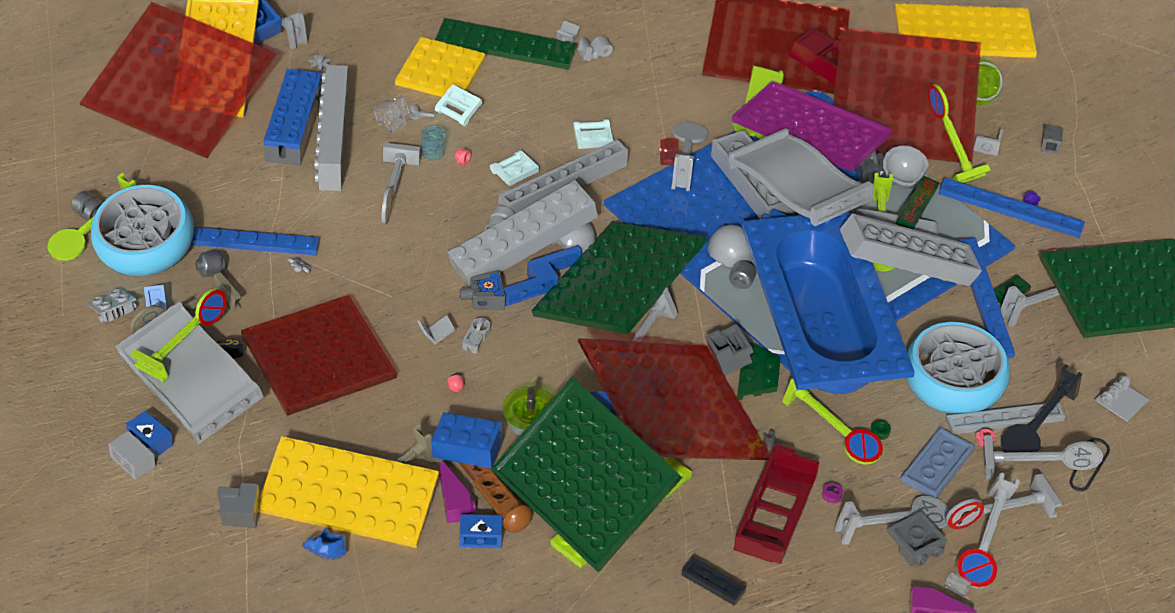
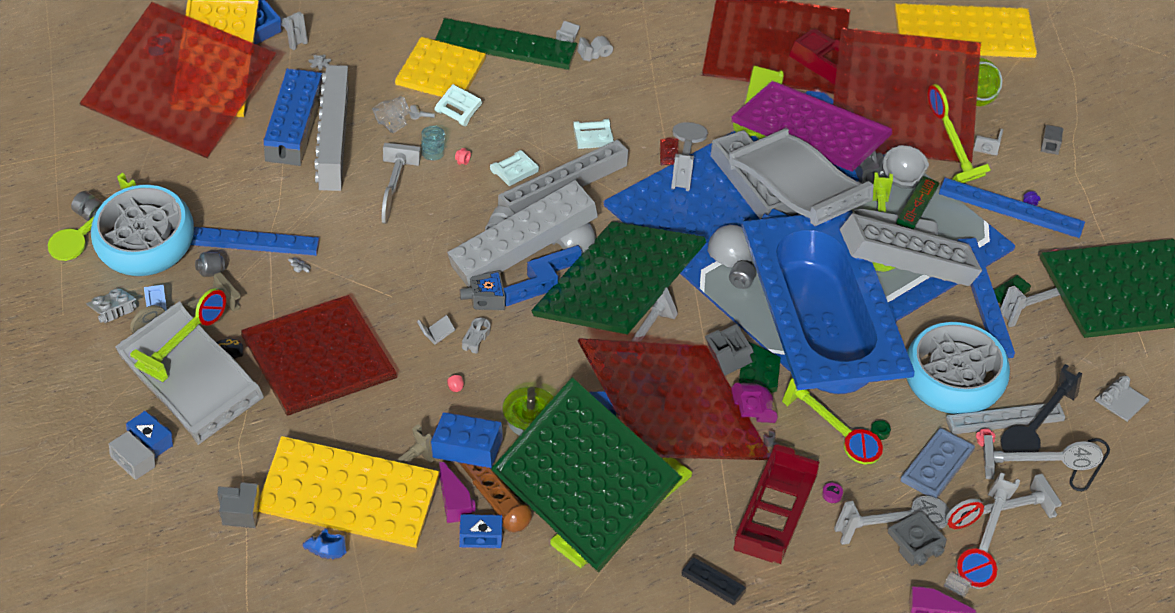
none -> magenta brick [732,383,778,423]

